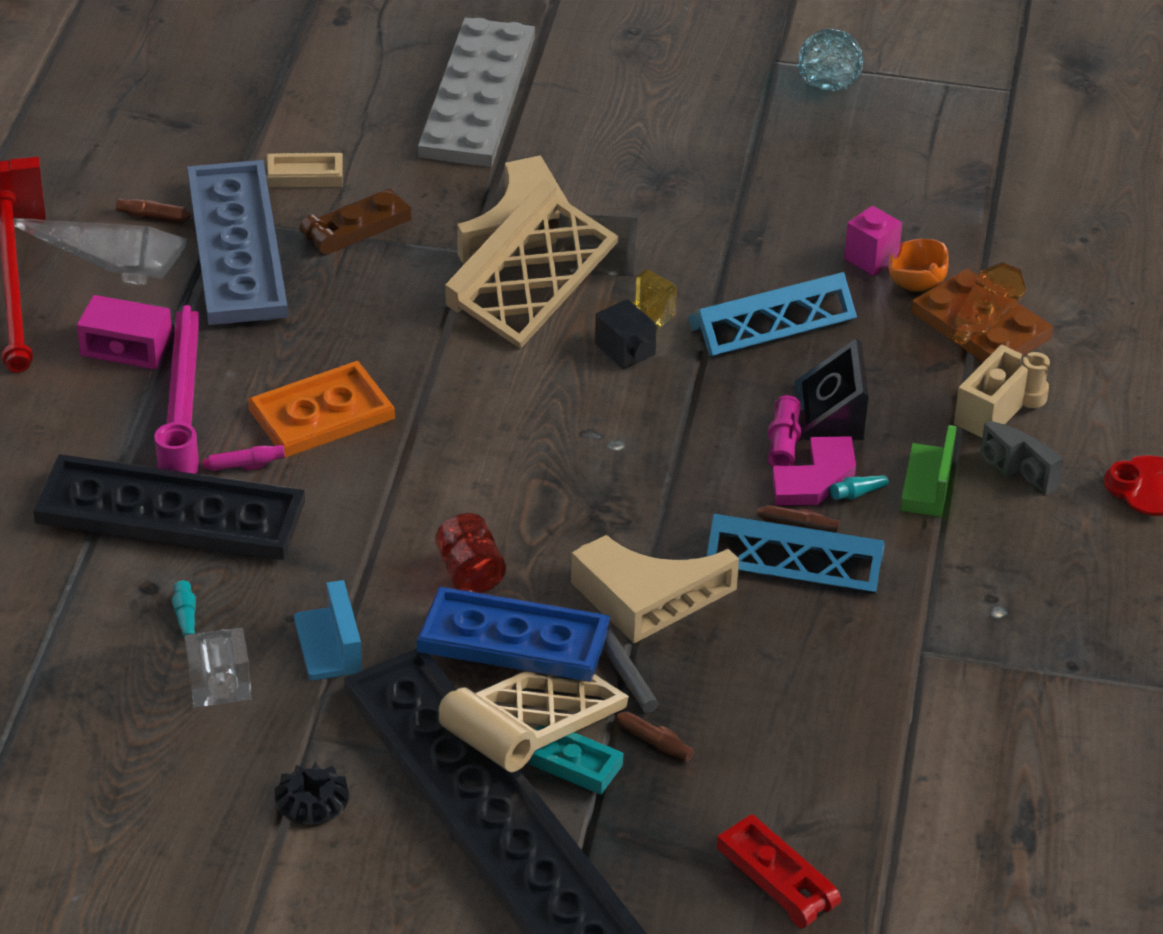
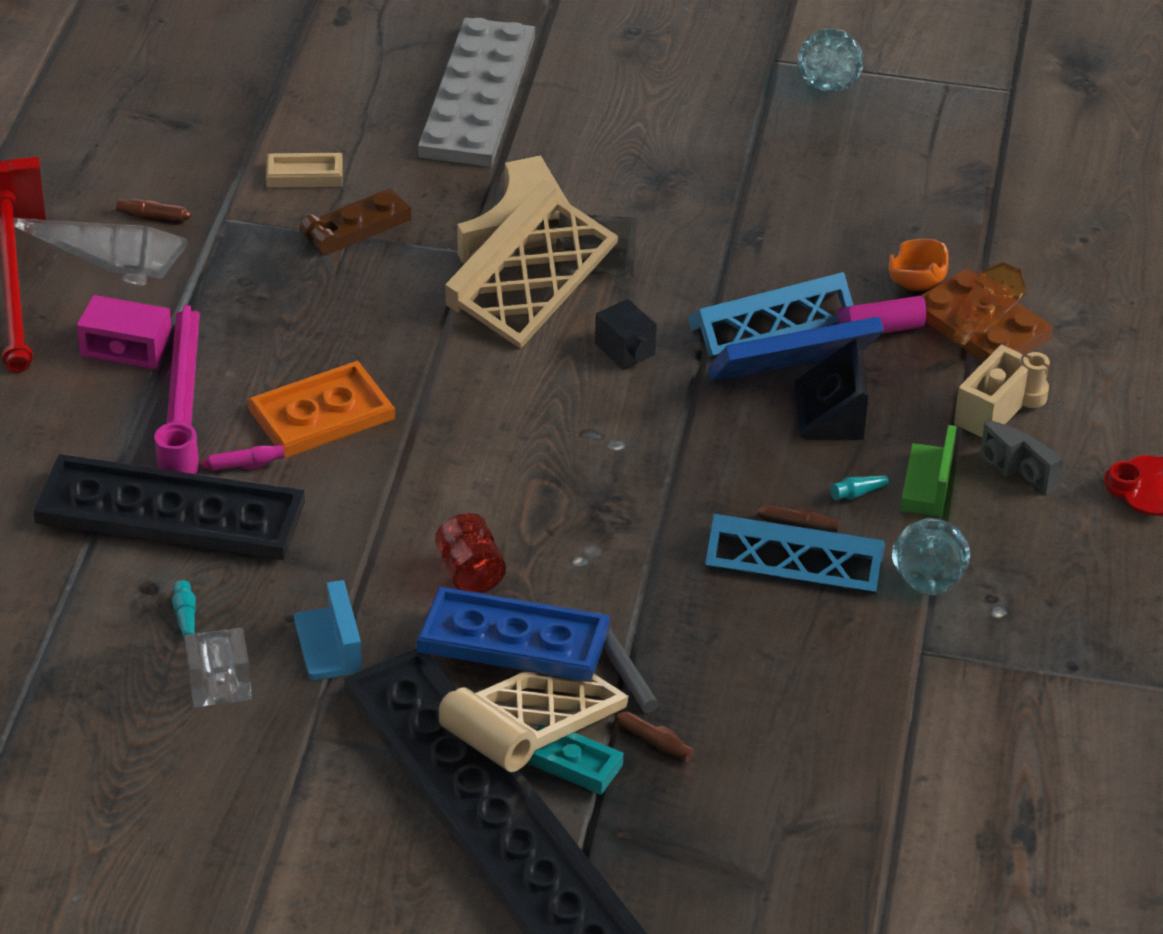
sand blue plate [187,160,288,325] -> none
black gear [275,761,349,825] -> none
tan arch [571,535,739,643] -> none
clear yellow panel [633,269,677,330] -> none
red plate [717,814,841,929] -> none
dark pink pin [768,395,801,467] -> none
dark pink tile [772,437,856,505] -> none
dark pink brick [844,205,902,276] -> none
none -> blue tile [708,317,884,382]
none -> dark pink brick [836,296,926,334]
none -> clear light blue piece [892,518,970,595]

